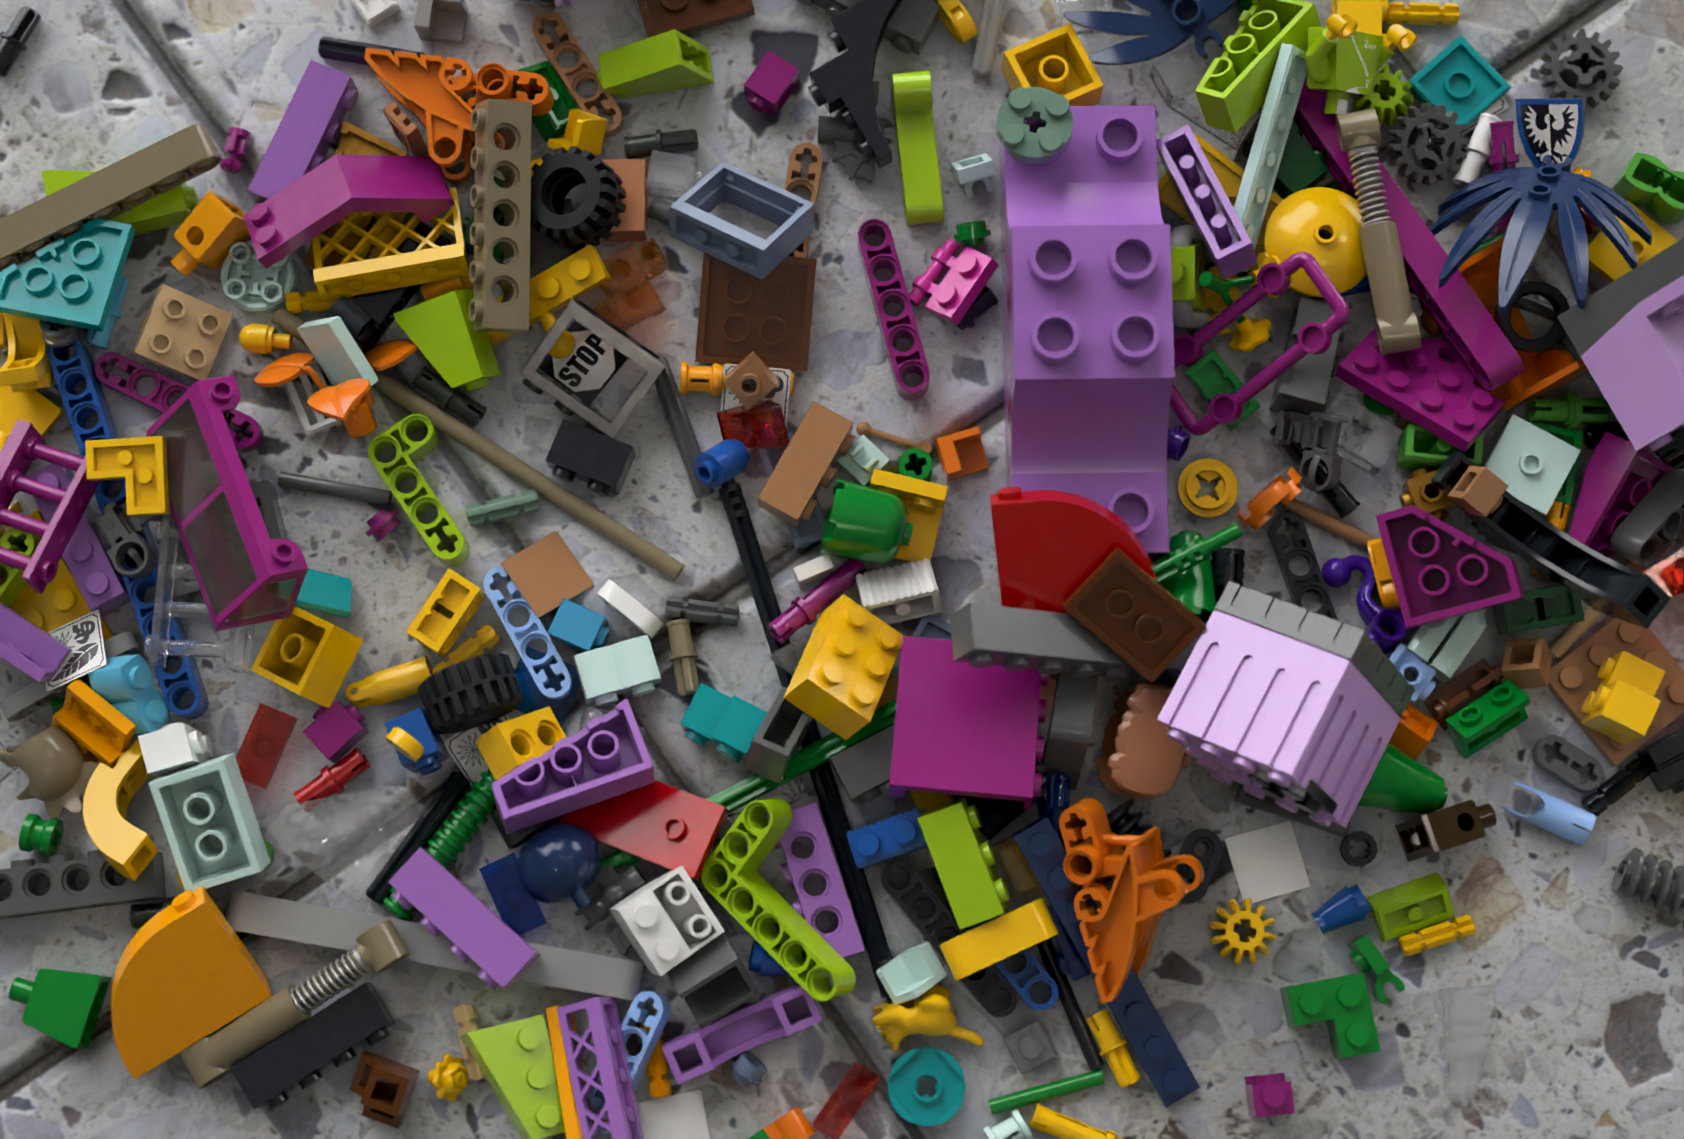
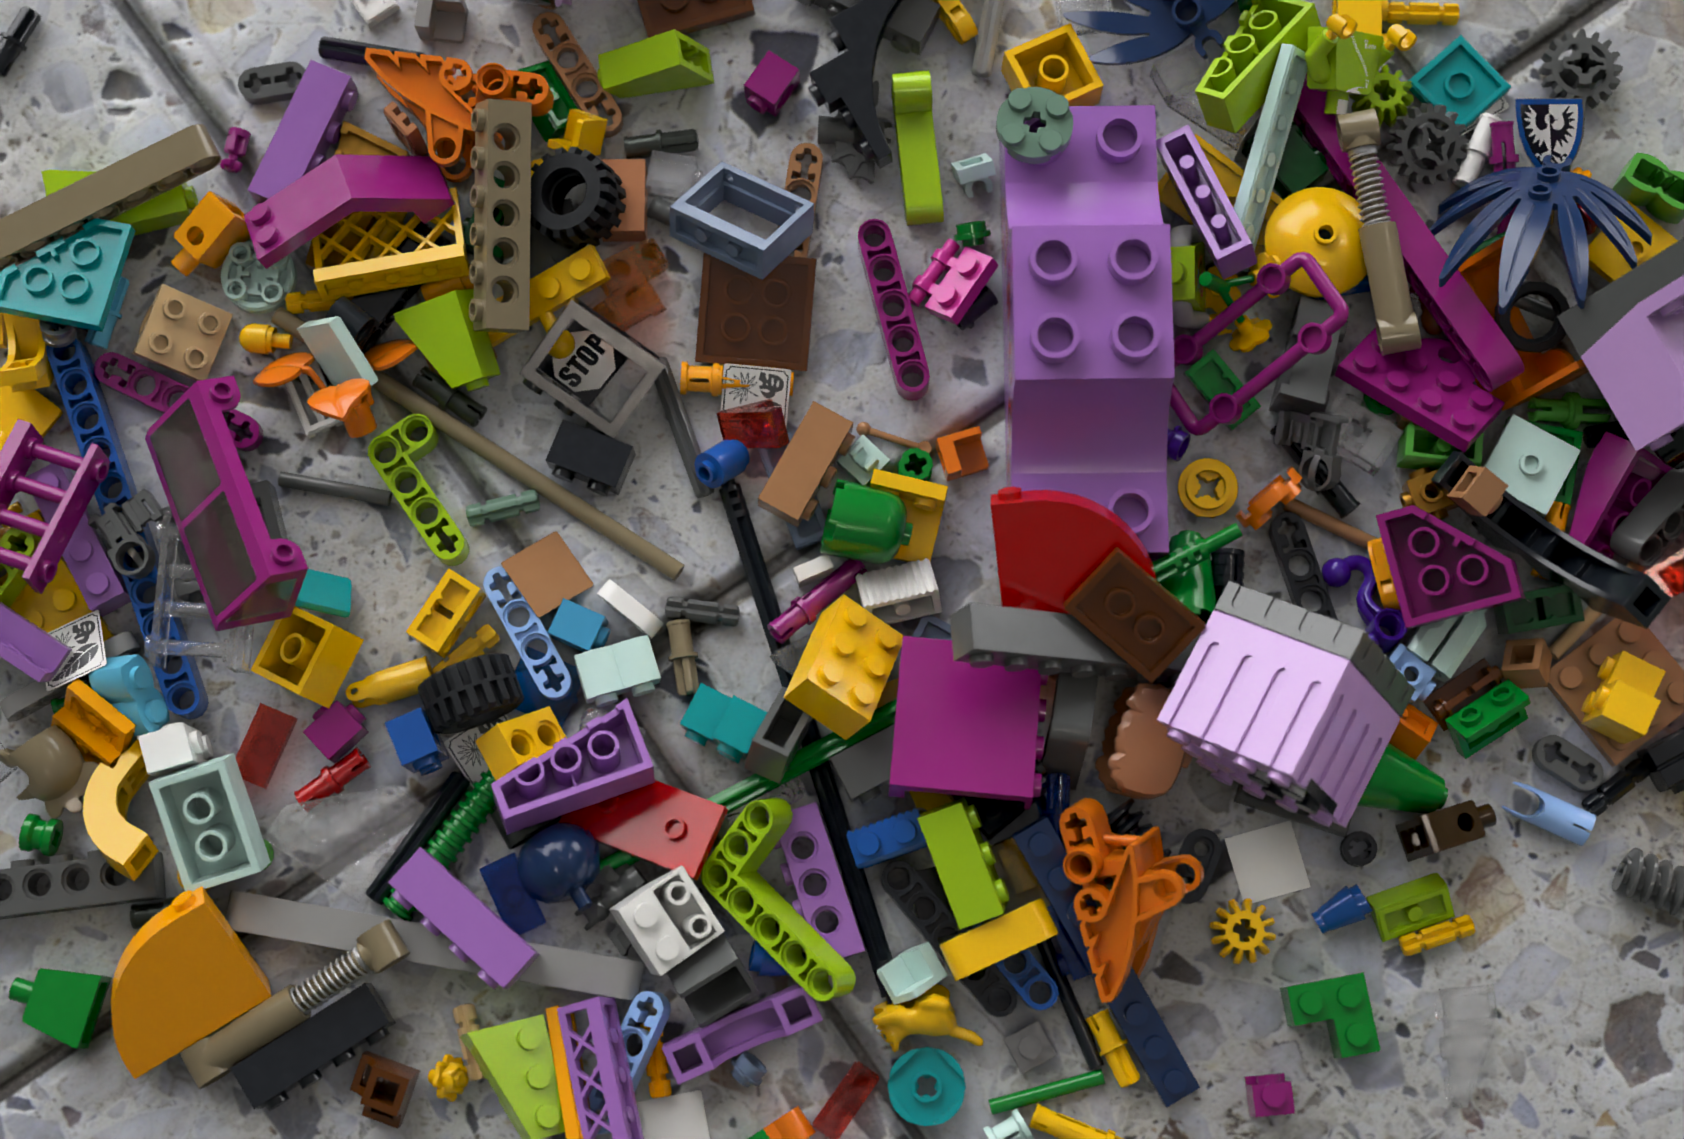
yellow plate [85,436,169,517] -> none
magenta plate [365,508,401,542] -> none
yellow tile [385,727,425,762] -> none
medium nougat plate [723,351,779,410] -> none
green plate [1348,934,1405,1004] -> none
none -> dark grey beam [238,62,305,105]

